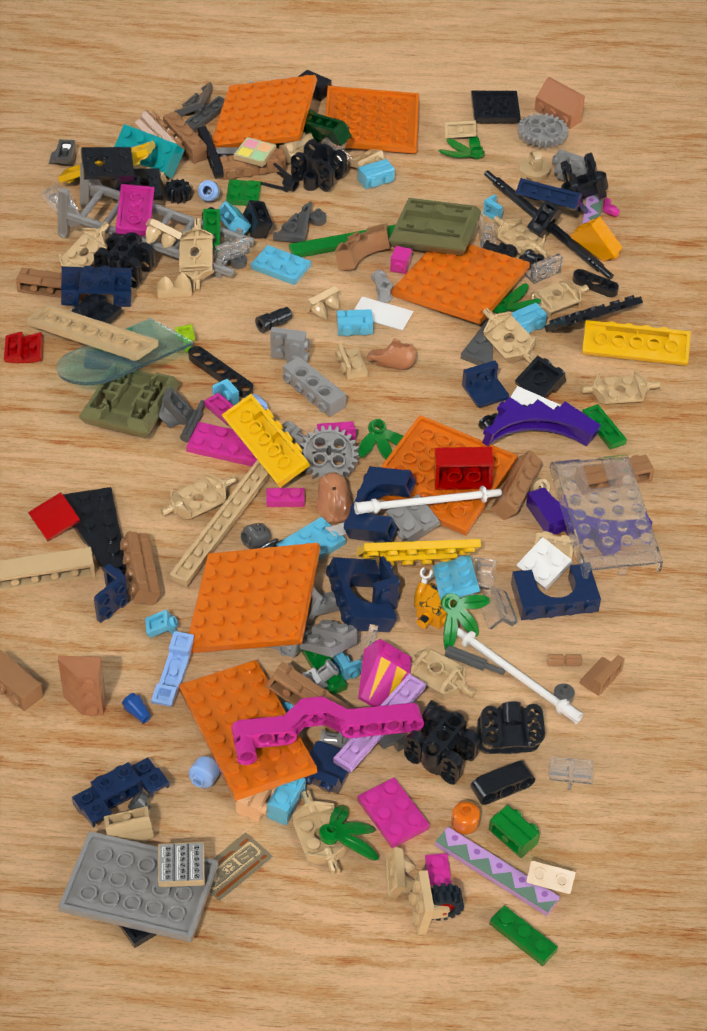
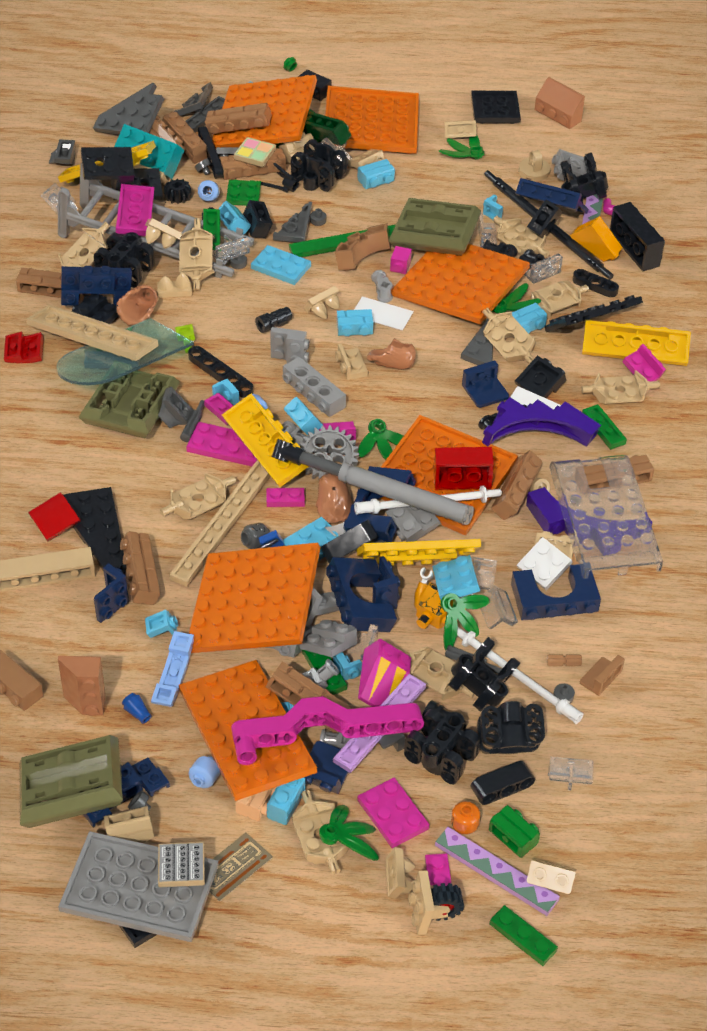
light grey gear [518,113,568,149] -> none
none -> olive piece [19,735,123,828]
none -> dark grey wing [93,83,164,134]
none -> nougat piece [116,285,158,326]
none -> dark grey tile [195,158,211,175]
none -> medium nougat brick [205,103,272,134]
none -> blue tile [259,530,285,548]
none -> light grey piece [271,439,474,525]
none -> green plate [283,57,297,72]
none -> medium azure brick [284,397,324,435]
none -> black beam [320,519,378,564]
none -> black piece [448,637,520,712]
none -> black brick [610,202,665,271]
none -> dark pink bracket [622,344,666,382]

